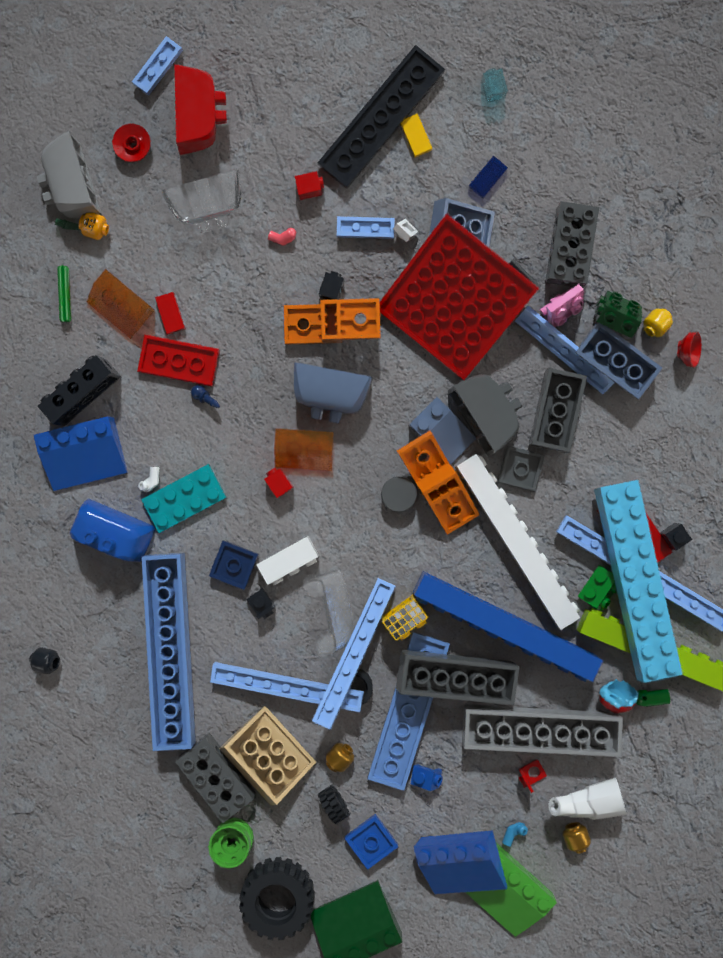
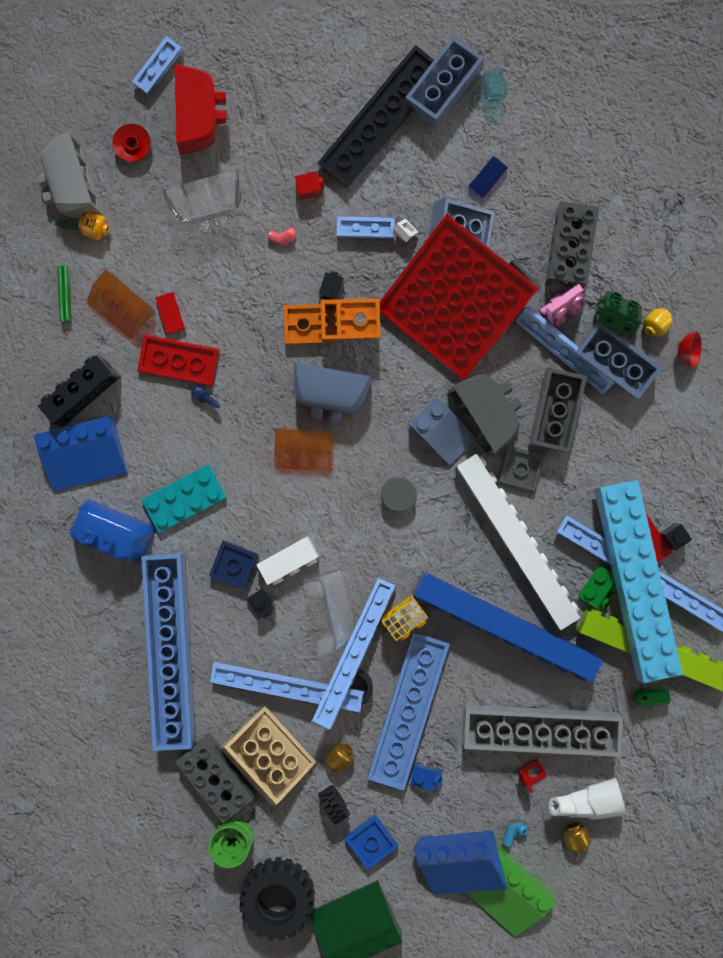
black head [29,647,60,674] -> none
white arm [138,467,160,492] -> none
red brick [264,468,294,498] -> none
dark grey brick [396,650,520,705] -> none
orange bracket [397,431,480,535] -> none
yellow tile [401,113,433,158] -> none
medium azure hair [599,679,638,713] -> none
none -> sand blue slope [405,36,484,129]

